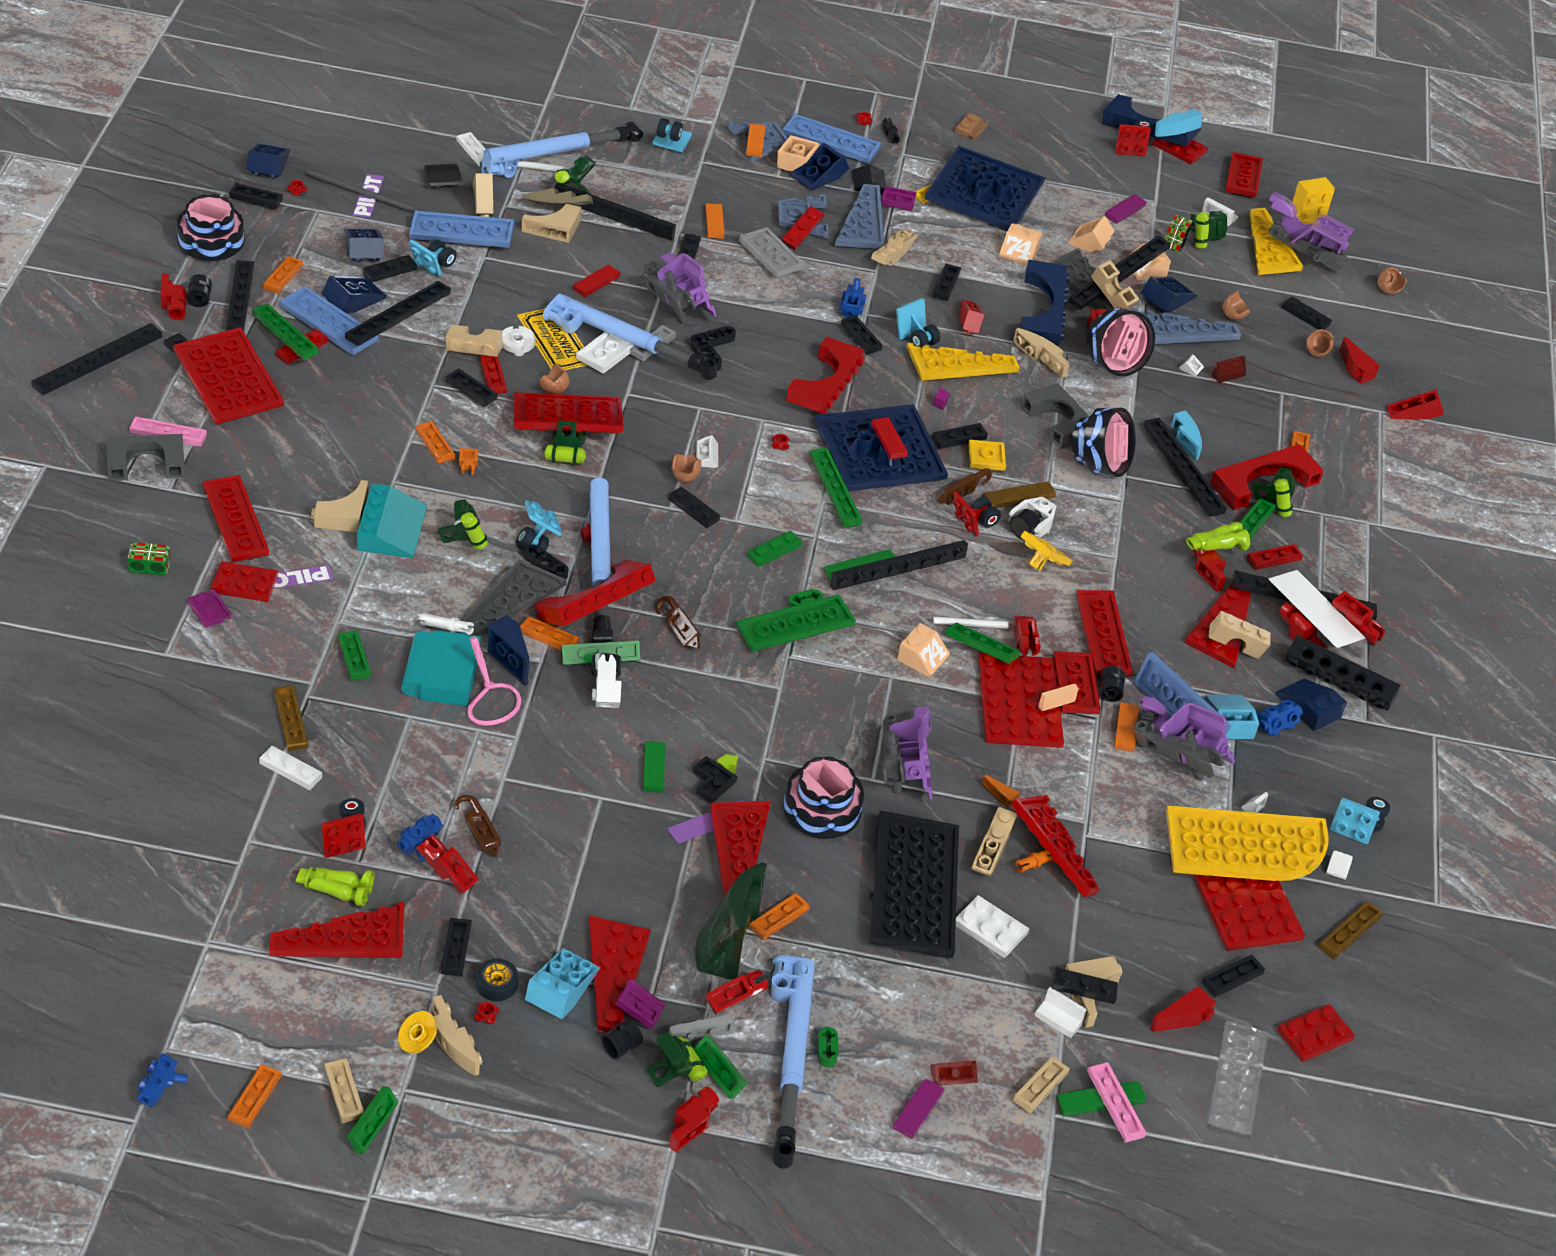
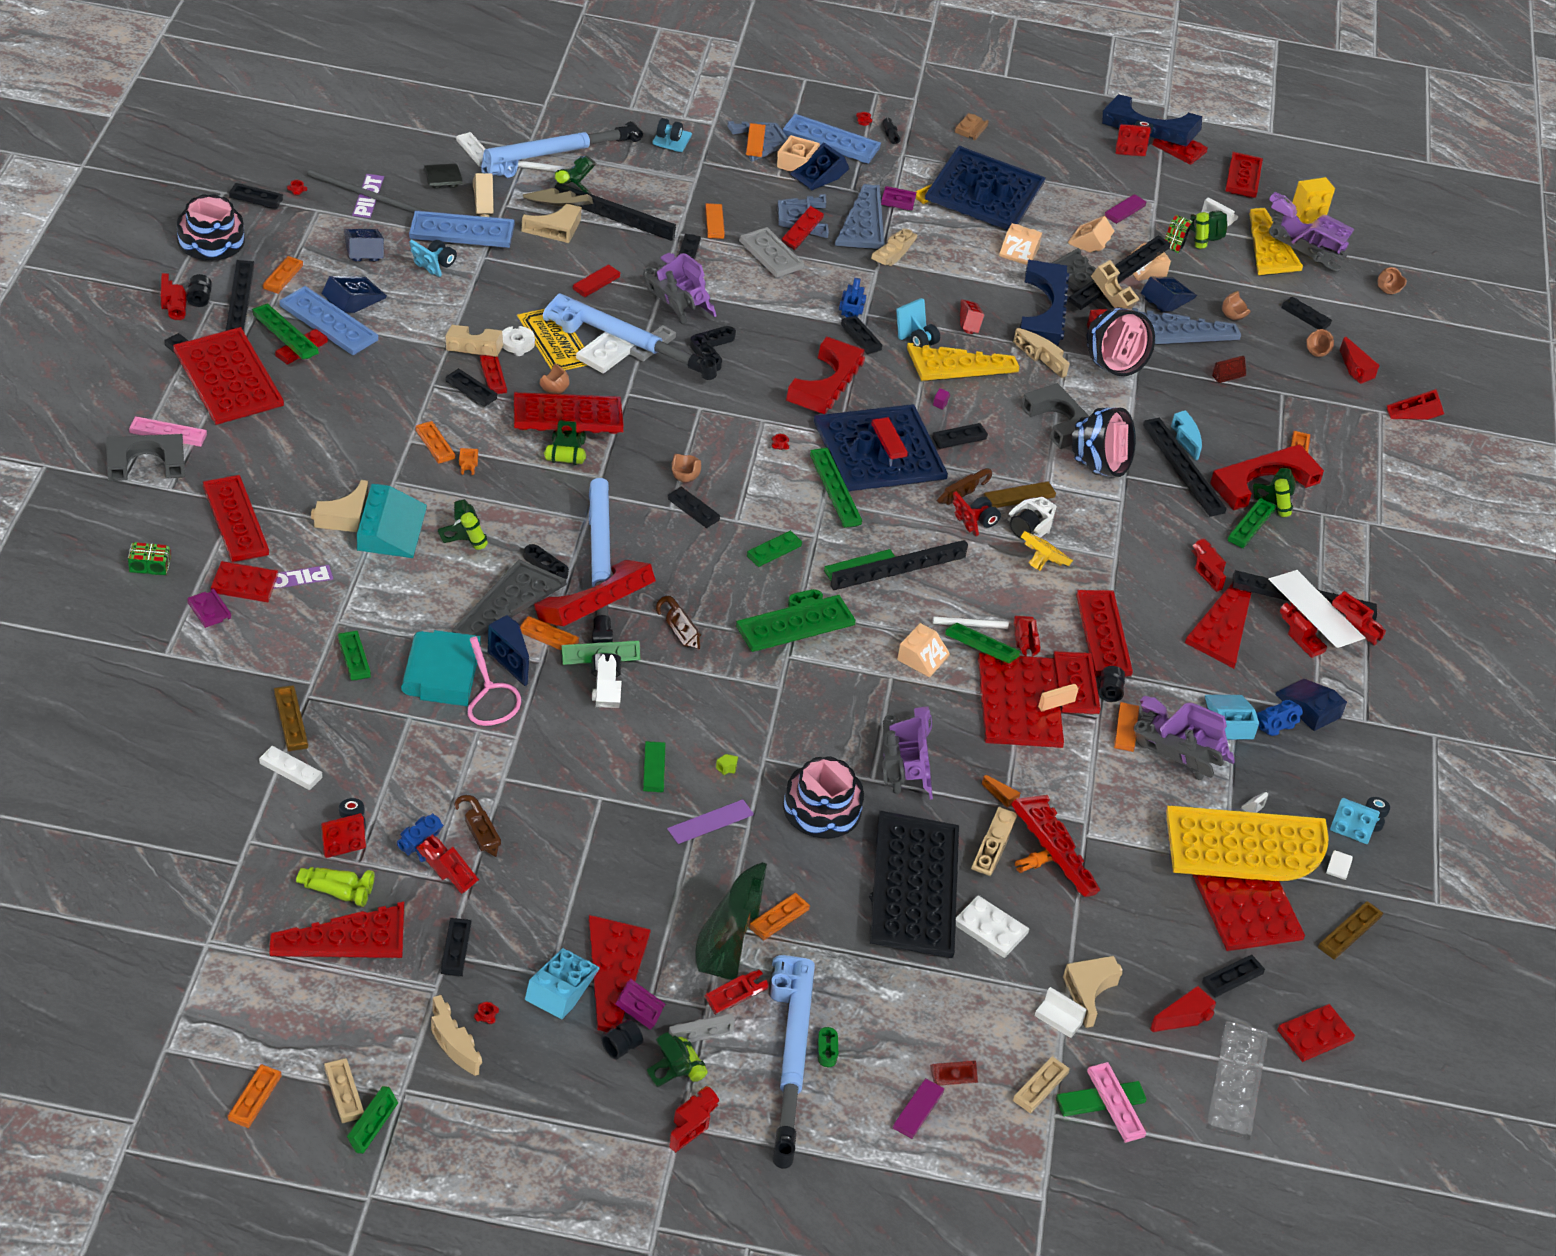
black plate [31,323,162,395] -> none
blue brick [136,1053,188,1107] -> none
dark blue slope [246,143,290,178] -> none
black plate [345,281,451,346] -> none
black plate [363,255,417,282] -> none
yellow dish [398,1011,437,1054] -> none
white pin [419,613,474,635] -> none
wheel [476,959,518,1001] -> none
medium azure plate [516,500,562,551] -> none
red plate [581,523,591,545] -> none
black plate [693,756,738,803] -> none
green plate [693,1035,748,1099] -> none
white slope [696,435,718,468] -> none
red wing [710,801,771,906] -> none
black slope [852,164,886,193] -> none
black plate [932,263,961,301] -> none
yellow plate [968,440,1006,471] -> none
black plate [1052,967,1118,1004] -> none
medium blue plate [1133,652,1231,734] -> none
medium azure slope [1155,109,1202,137] -> none
white slope [1178,355,1204,376] -> none
lime piece [1186,521,1250,551] -> none
tan arch [1209,611,1271,659] -> none
red tile [1246,544,1303,570] -> none
black brick [1285,635,1401,711] -> none

